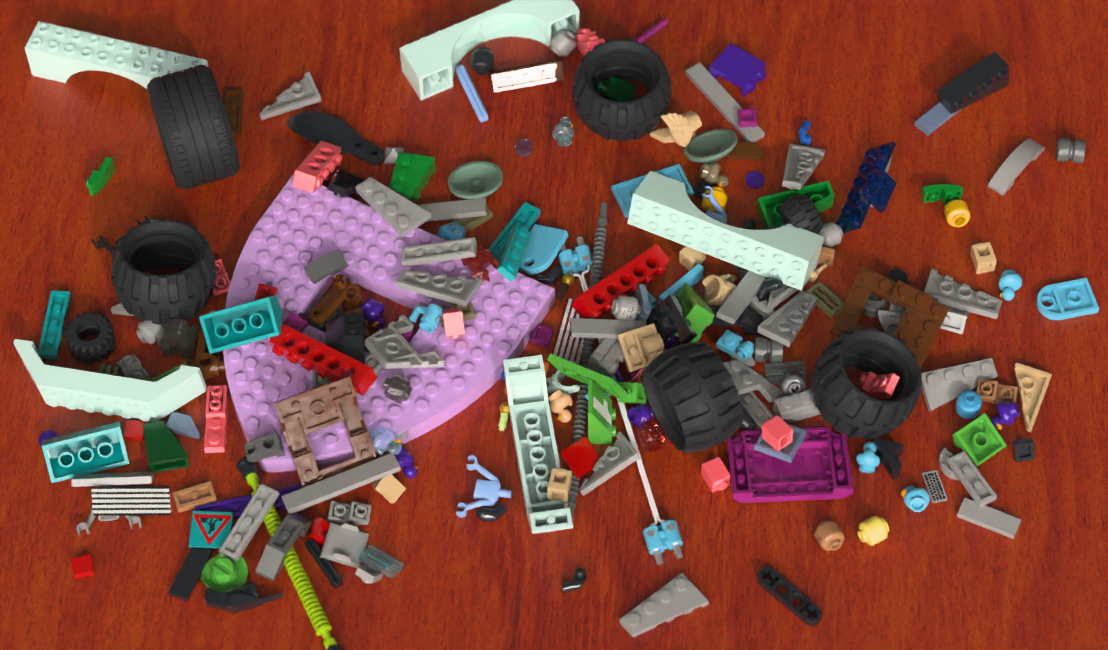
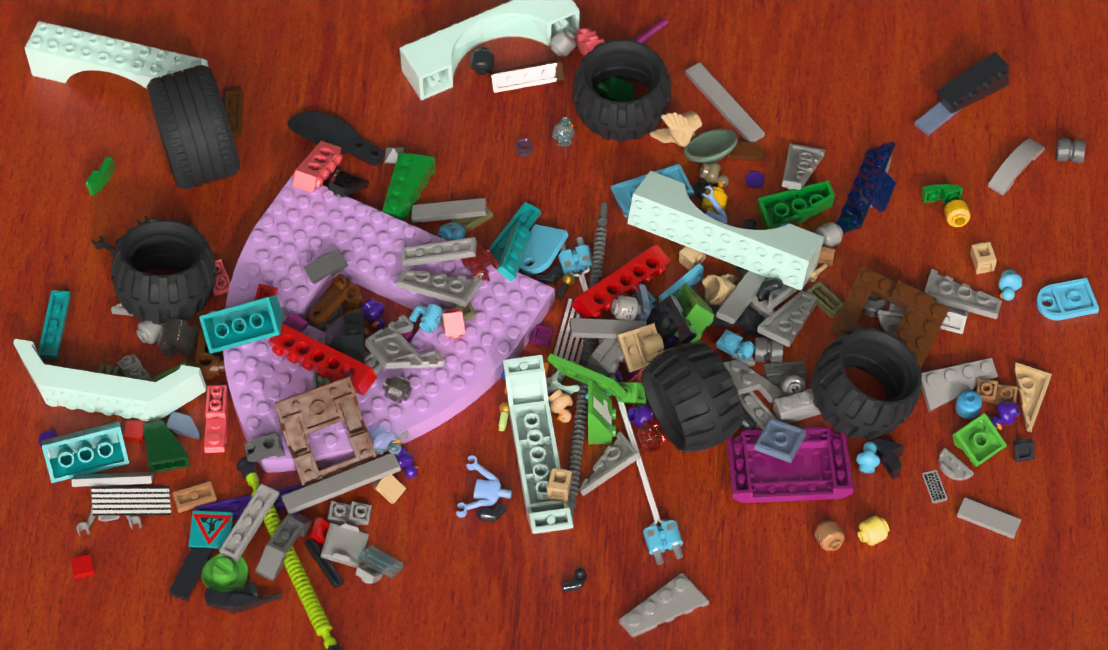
black tyre [64,311,116,364] -> none
light grey wing [259,72,321,120] -> none
light grey wing [355,177,432,237] -> none
sand green dish [448,161,503,200] -> none
light blue axle [455,65,489,122] -> none
red window [560,436,600,479] -> none
coral brick [701,457,730,493] -> none
dark purple panel [710,44,767,97] -> none
magenta tile [738,109,757,128] -> none
black beam [757,567,822,626] -> none
coral brick [762,415,793,452] -> none
black wheel [780,195,823,234] -> none
blue arm [799,120,812,145] -> none
coral slope [850,371,900,399] -> none
black tile [888,269,908,283] -> none
medium azure animal [901,486,930,512] -> none
light grey tile [947,451,997,508] -> none

